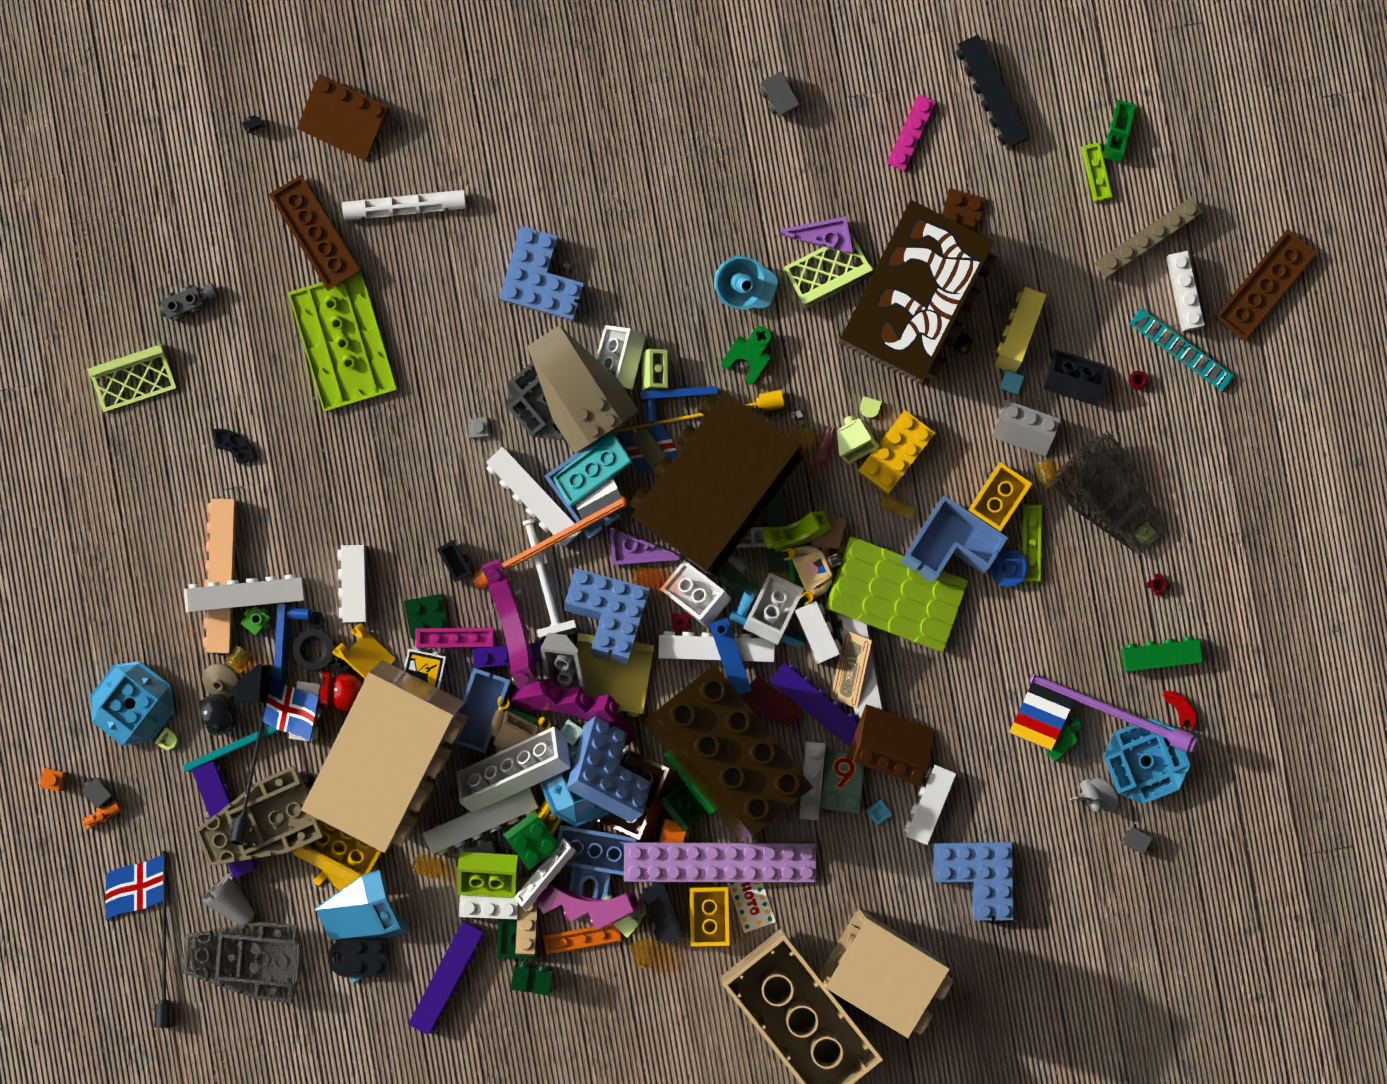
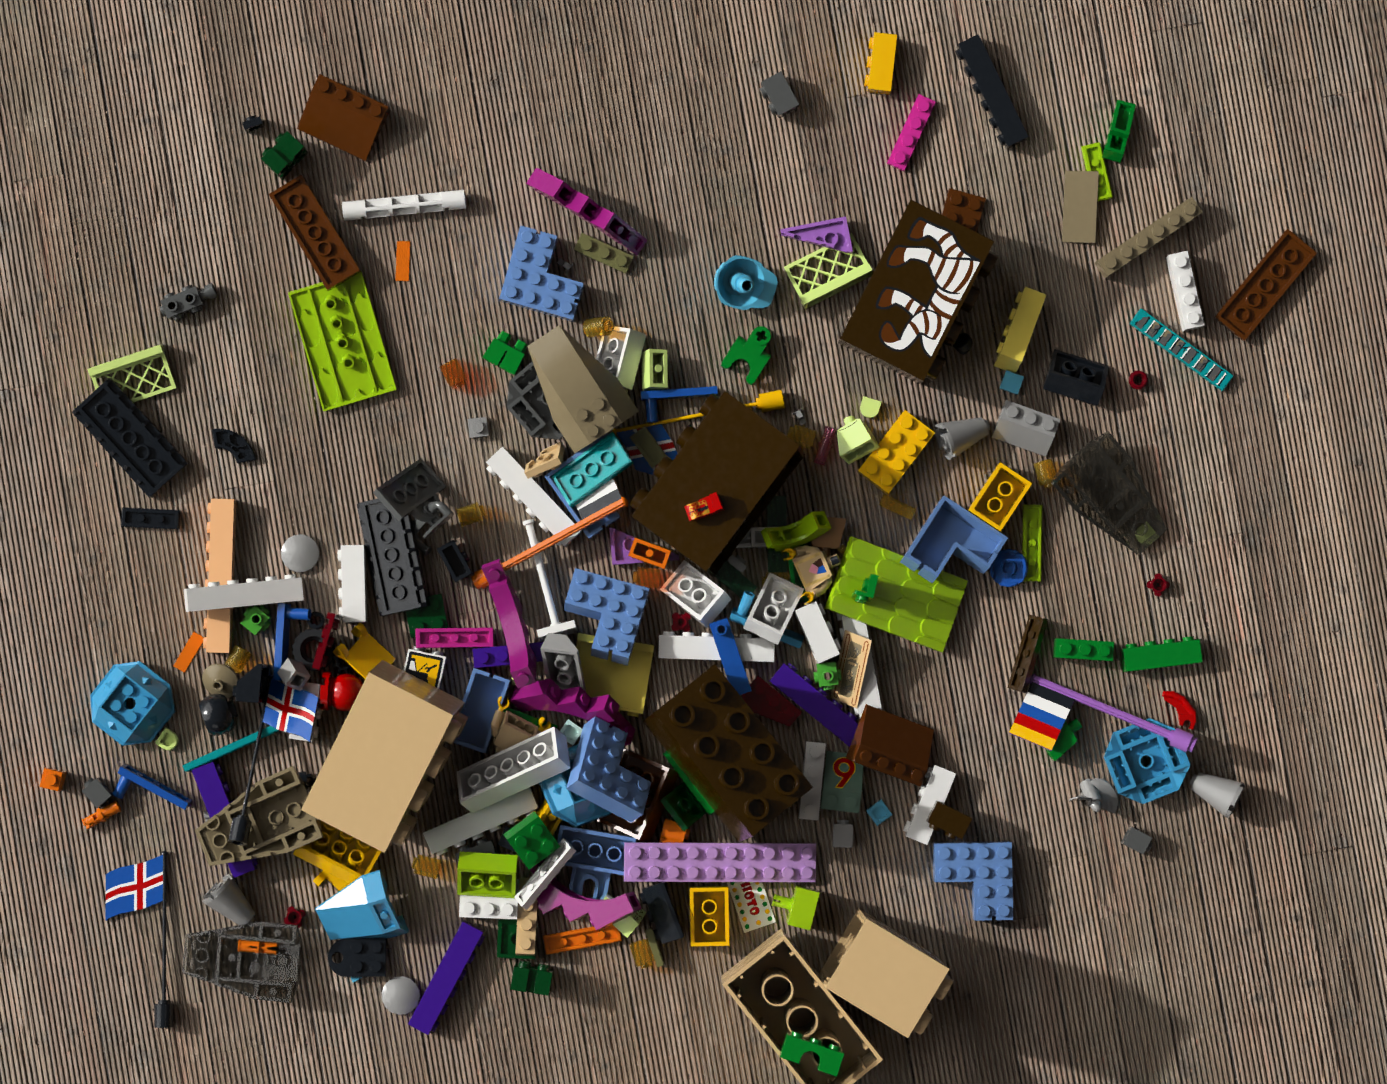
none -> black ladder [72,378,189,498]
none -> blue piece [112,763,192,810]
none -> black tile [121,507,181,530]
none -> orange sticker [173,631,204,673]
none -> orange pin [238,939,278,955]
none -> dark green brick [261,131,308,180]
none -> light grey brick [277,658,310,691]
none -> light grey dish [281,534,320,572]
none -> dark red plate [284,906,306,928]
none -> dark red wing [312,612,341,670]
none -> black ladder [357,499,430,616]
none -> dark grey plate [373,458,454,556]
none -> light grey dish [382,976,420,1015]
none -> orange sticker [395,241,410,281]
none -> clear orange brick [439,358,468,389]
none -> clear yellow brick [456,502,486,527]
none -> green hips [482,331,527,376]
none -> tan plate [524,441,565,479]
none -> magenta arch [526,168,647,255]
none -> olive plate [574,233,634,274]
none -> clear yellow brick [583,316,614,338]
none -> orange brick [628,538,671,570]
none -> olive tile [645,927,664,967]
none -> red leg [684,492,724,522]
none -> lime brick [772,885,820,930]
none -> green arch [779,1031,844,1077]
none -> bright green brick [814,662,842,690]
none -> light grey brick [832,820,853,848]
none -> green bracket [852,574,878,604]
none -> yellow brick [864,32,897,95]
none -> dark brown brick [926,801,972,840]
none -> light grey cone [934,417,990,460]
none -> dark brown plate [1007,614,1048,693]
none -> green arch [1053,638,1114,661]
none -> dark tan sticker [1062,171,1099,243]
none -> light grey cone [1189,772,1246,819]

